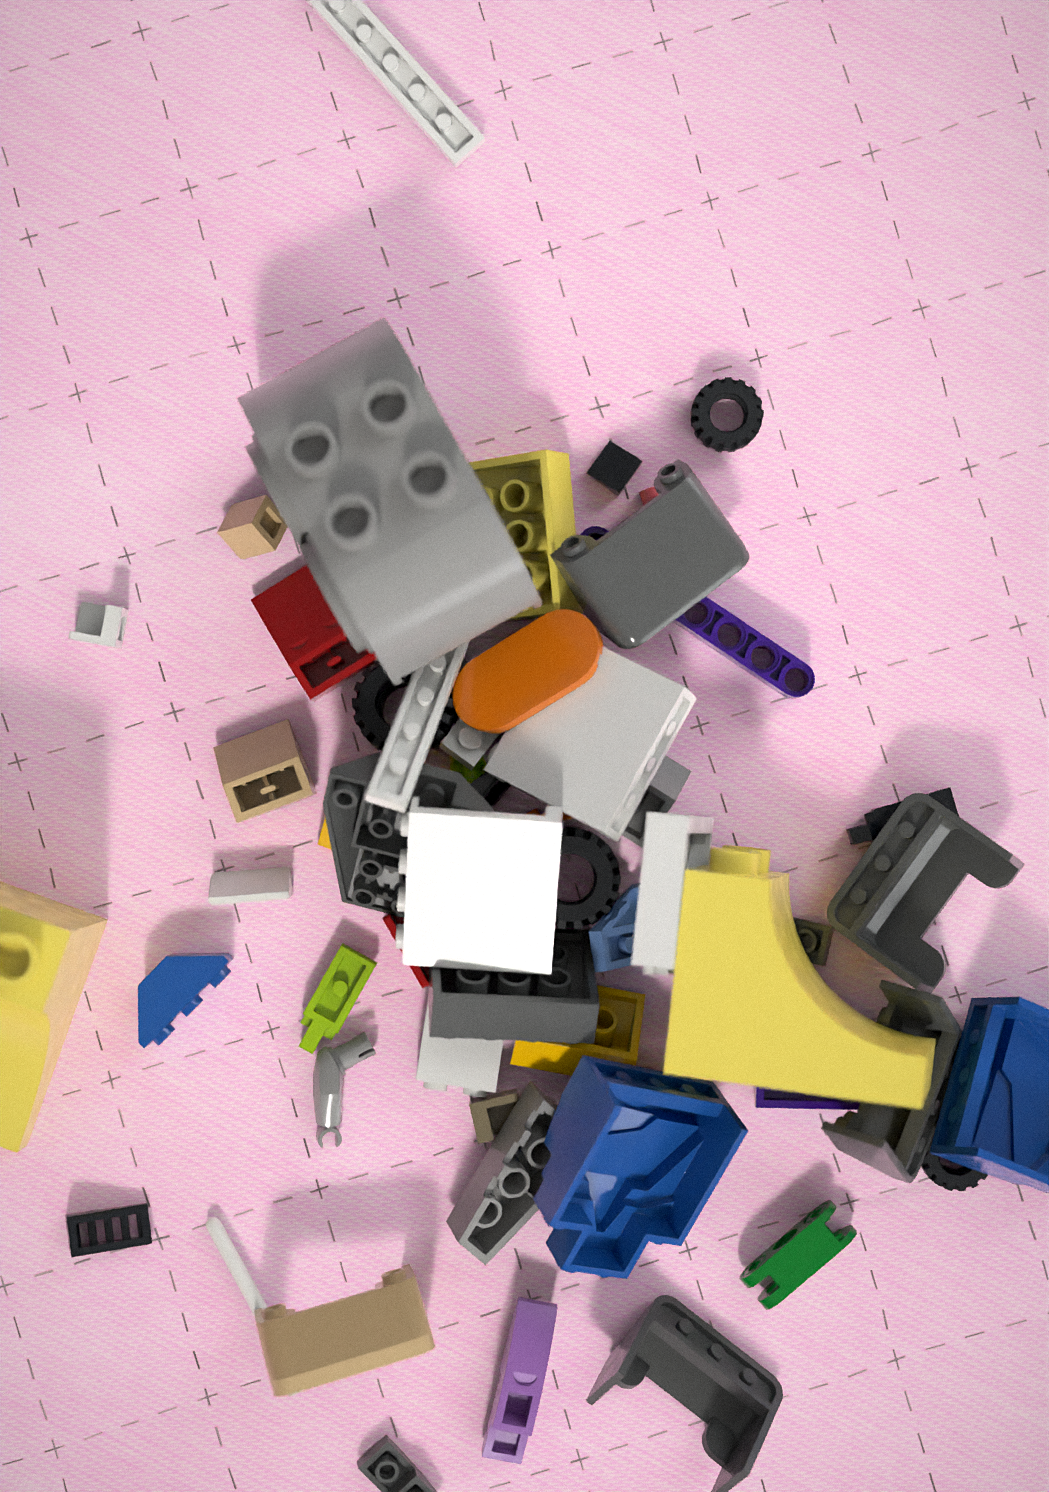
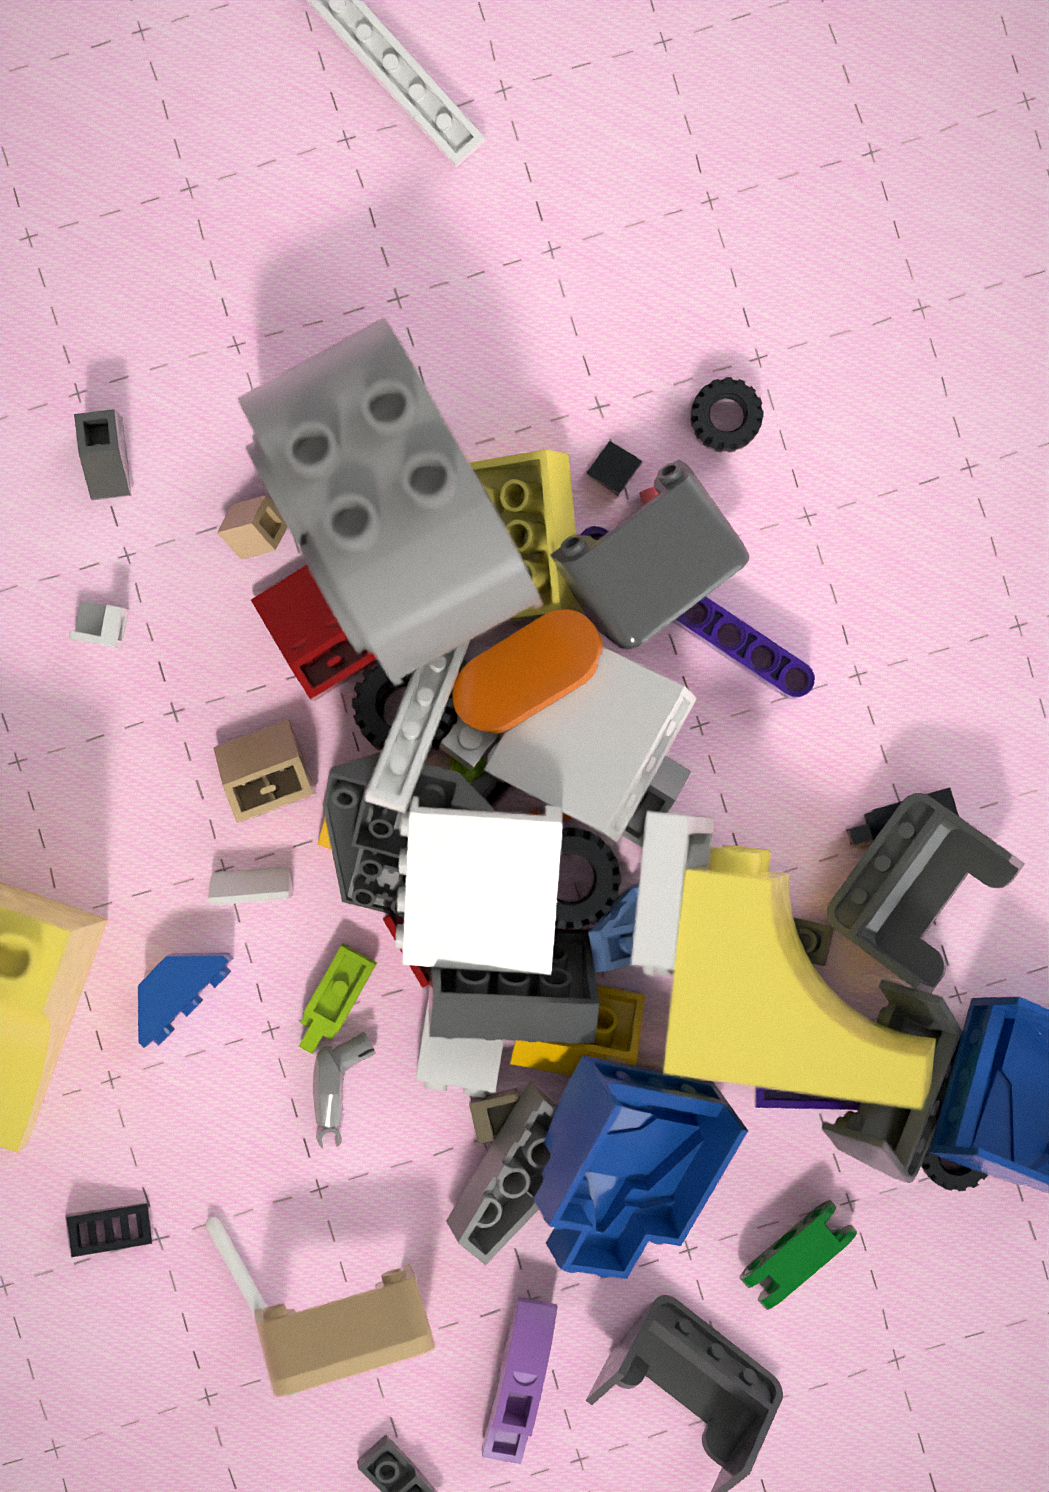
none -> dark grey slope [74,409,132,500]

